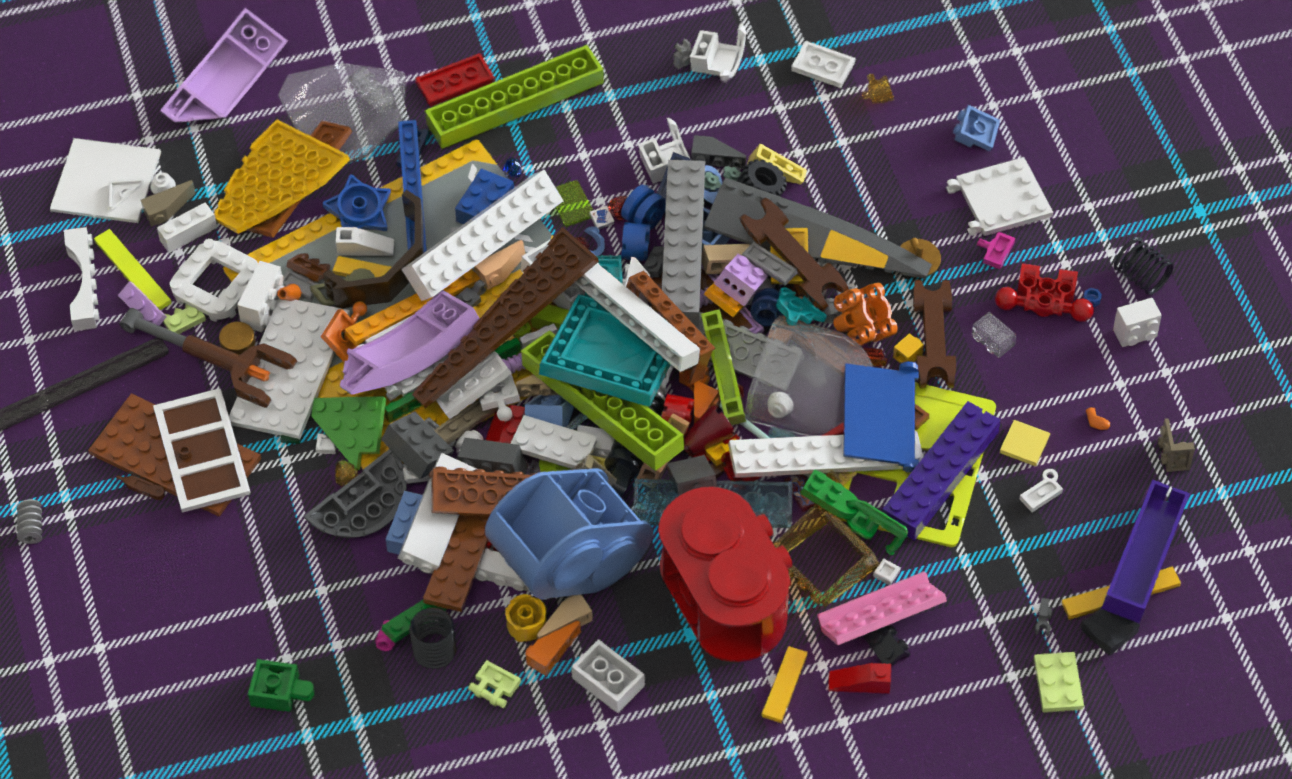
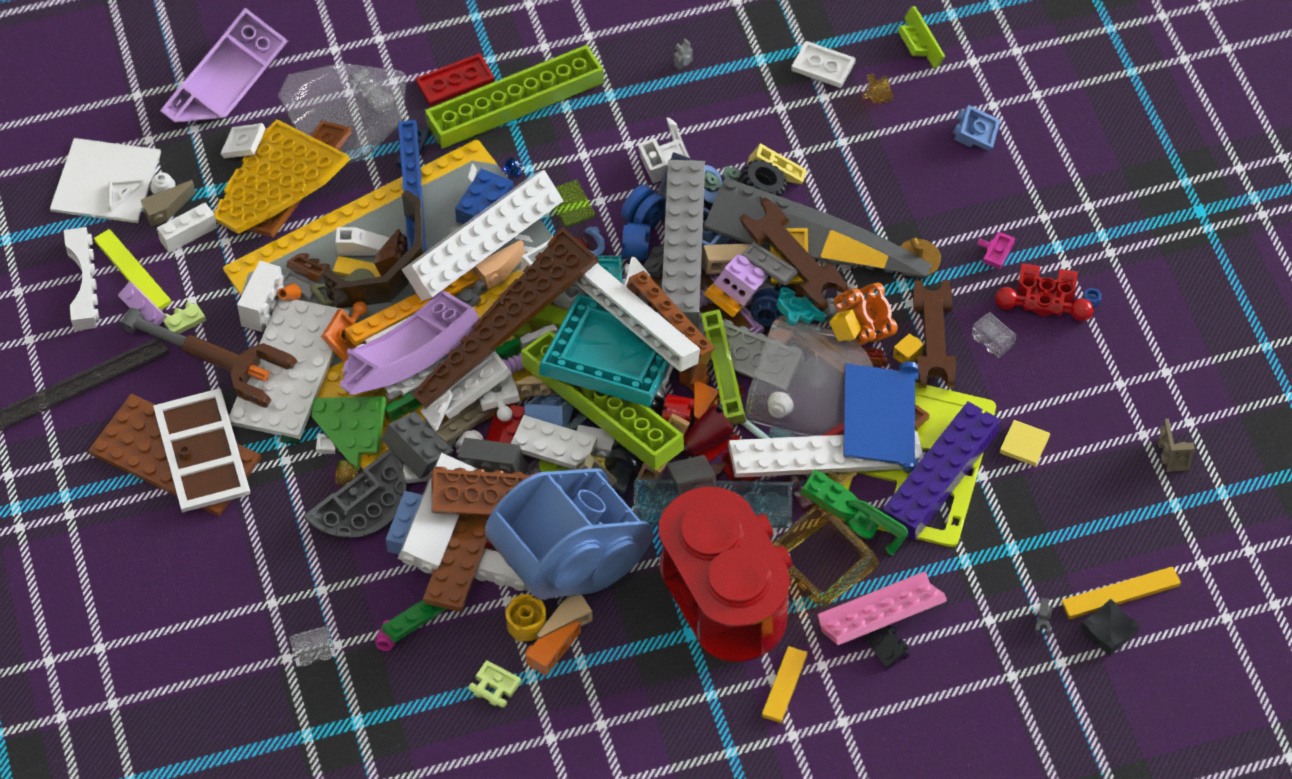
light grey piece [17,499,42,544] -> none
reddish brown piece [116,475,165,500] -> none
white plate [170,239,258,322] -> none
pearl gold head [219,322,256,355] -> none
green brick [248,659,314,712] -> none
blue plate [323,174,391,231] -> none
black piece [409,608,457,669] -> none
white brick [572,639,645,713] -> none
white tile [590,206,614,229] -> none
clear red cone [608,196,627,221] -> none
white piece [690,23,746,82] -> none
dark grey slope [692,135,746,169] -> none
yellow plate [706,438,737,466] -> none
red slope [829,663,891,694] -> none
white tile [873,559,901,585] -> none
white plate [946,157,1053,236] -> none
white hinge [1020,469,1063,512] -> none
yellowish green plate [1034,652,1084,712] -> none
orange arm [1086,407,1110,430] -> none
dark purple piece [1101,480,1190,623] -> none
white brick [1113,298,1162,347] -> none
black piece [1114,237,1174,295] -> none
none -> white plate [221,123,266,158]
none -> clear piece [289,626,336,666]
none -> reddish brown slope [374,229,408,276]
none -> white tile [421,389,453,432]
none -> yellow brick [829,309,862,342]
none -> lime bracket [898,6,945,68]

